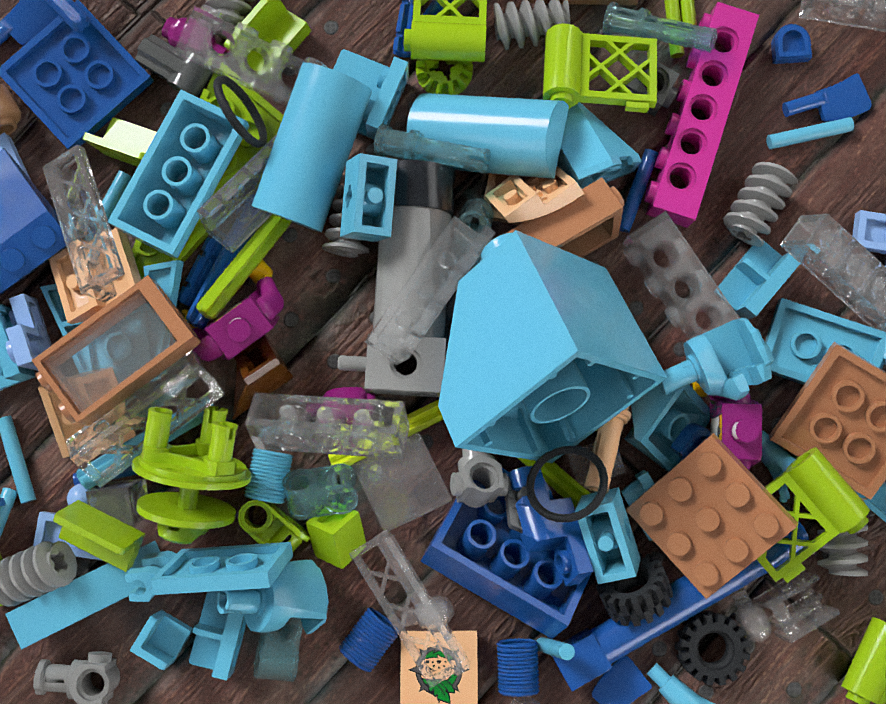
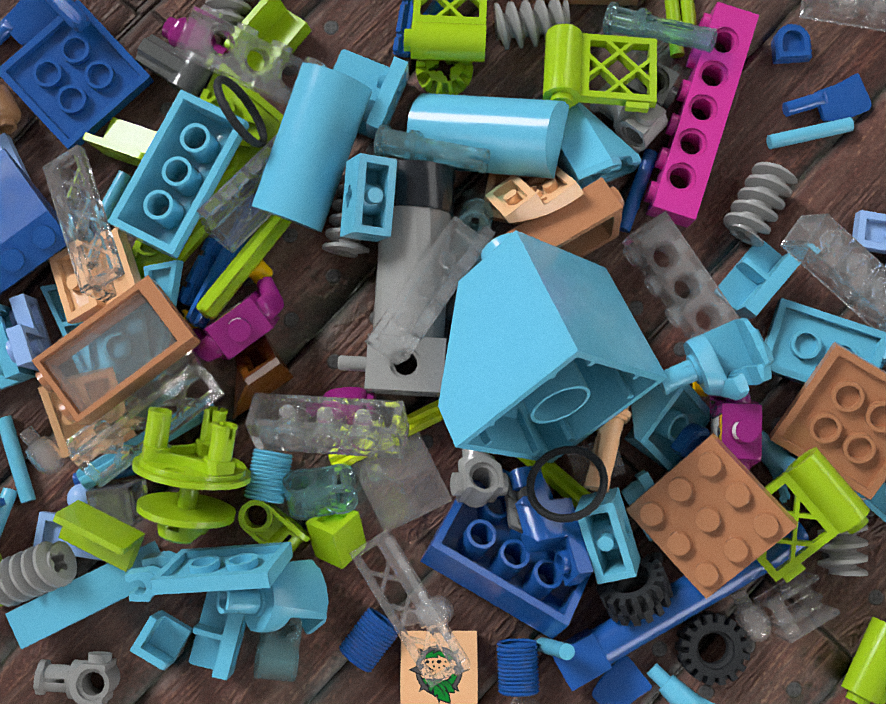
none -> clear cylinder [19,426,65,475]
none -> light grey connector [590,83,668,154]

